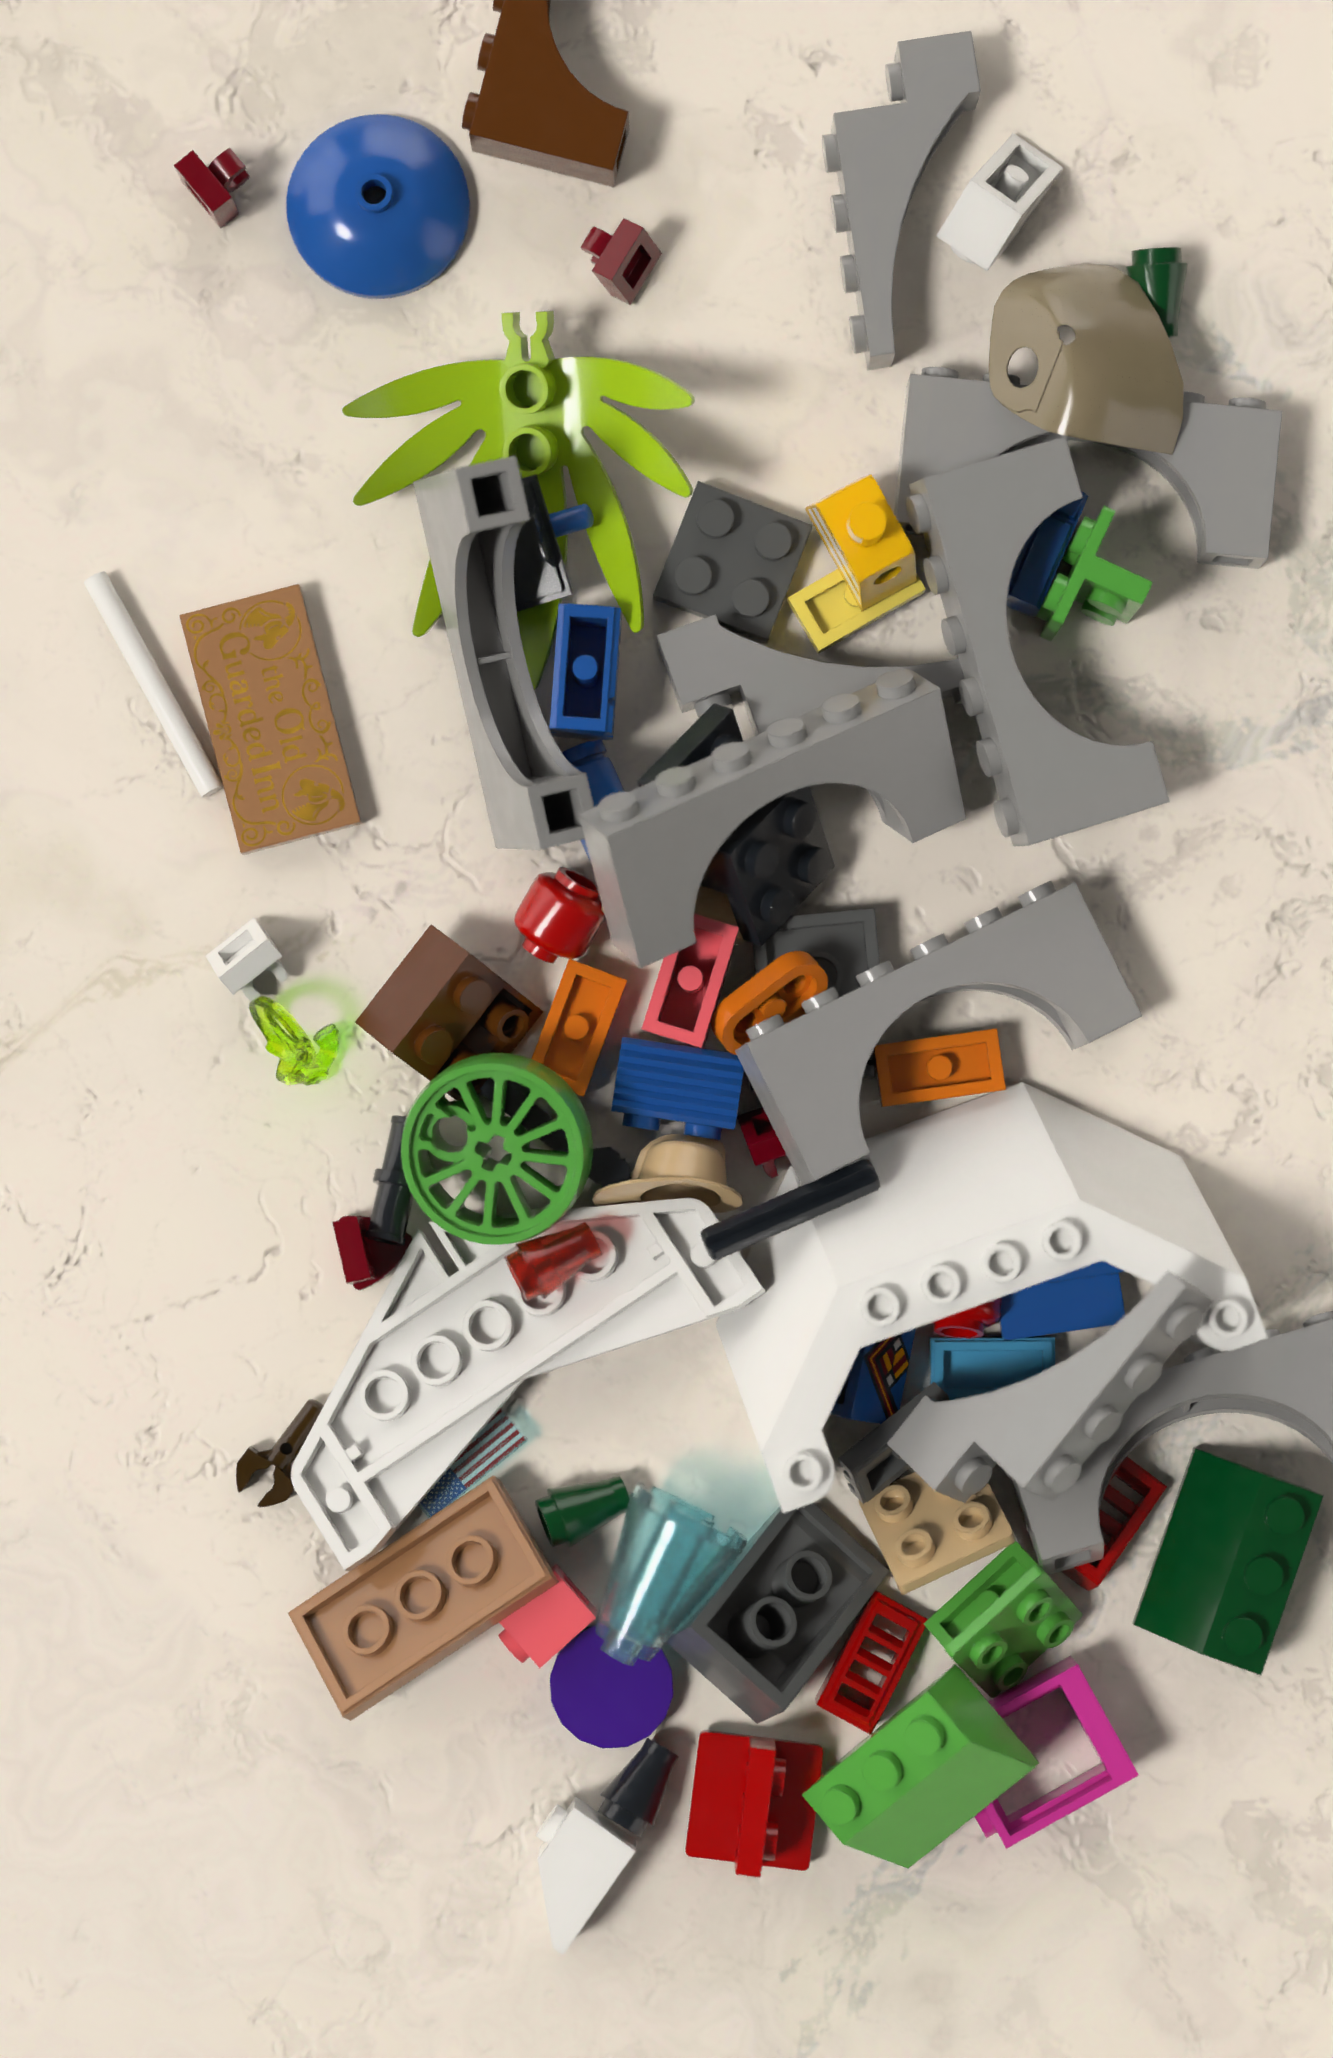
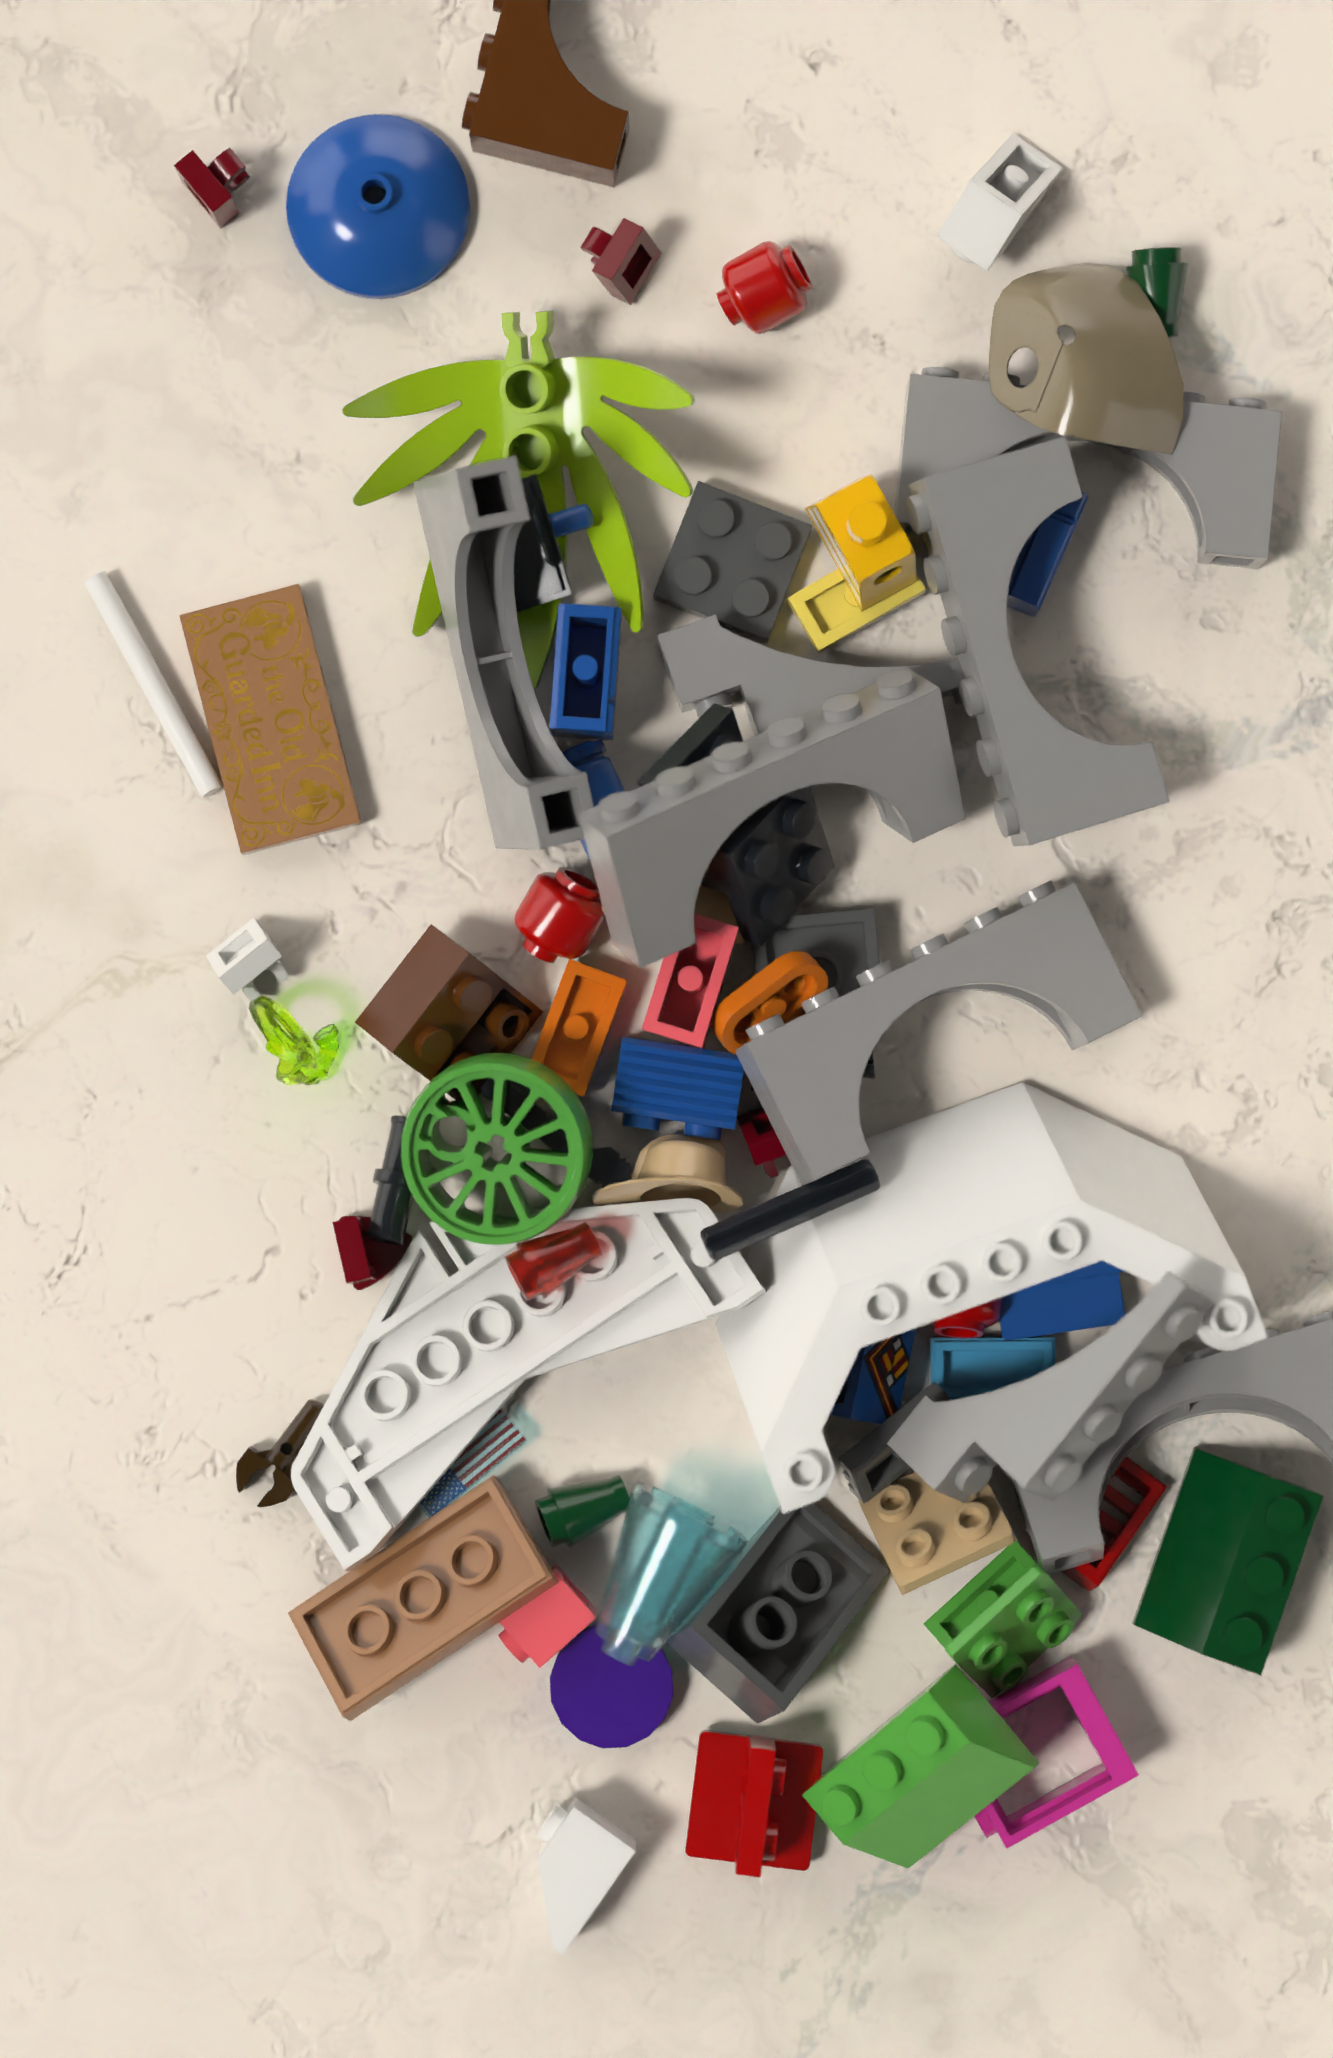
black cone [598,1738,679,1837] -> none
red slope [815,1590,928,1734] -> none
light grey arch [822,31,981,370] -> none
orange plate [873,1028,1006,1107] -> none
bright green bracket [1036,505,1153,642] -> none
none -> red head [716,241,813,334]

